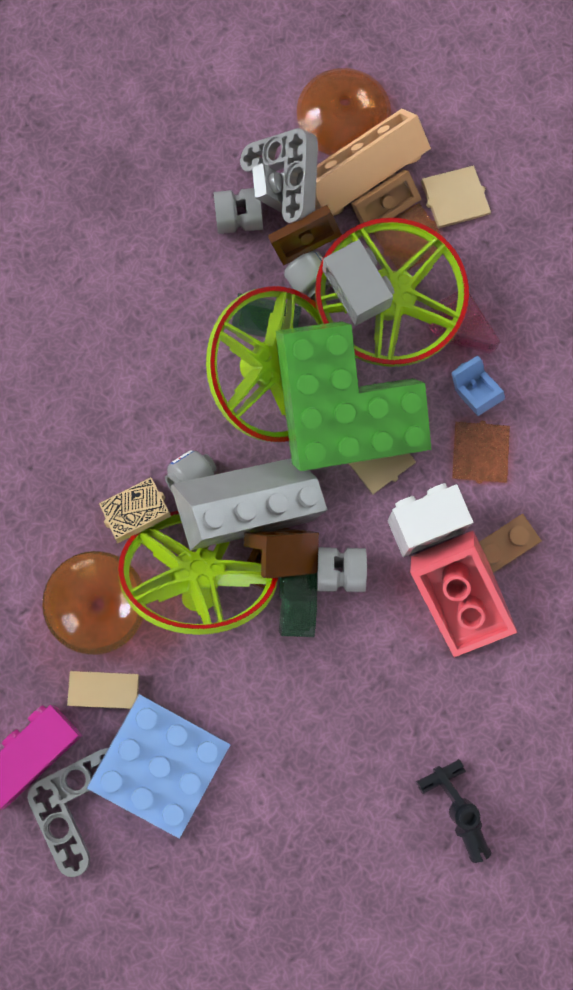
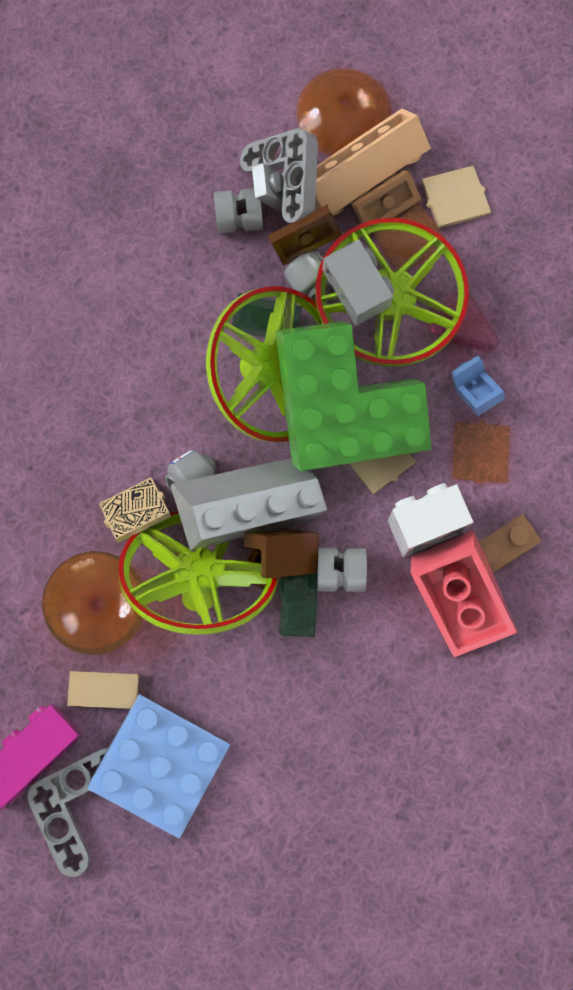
black pin [416,759,492,863] -> none

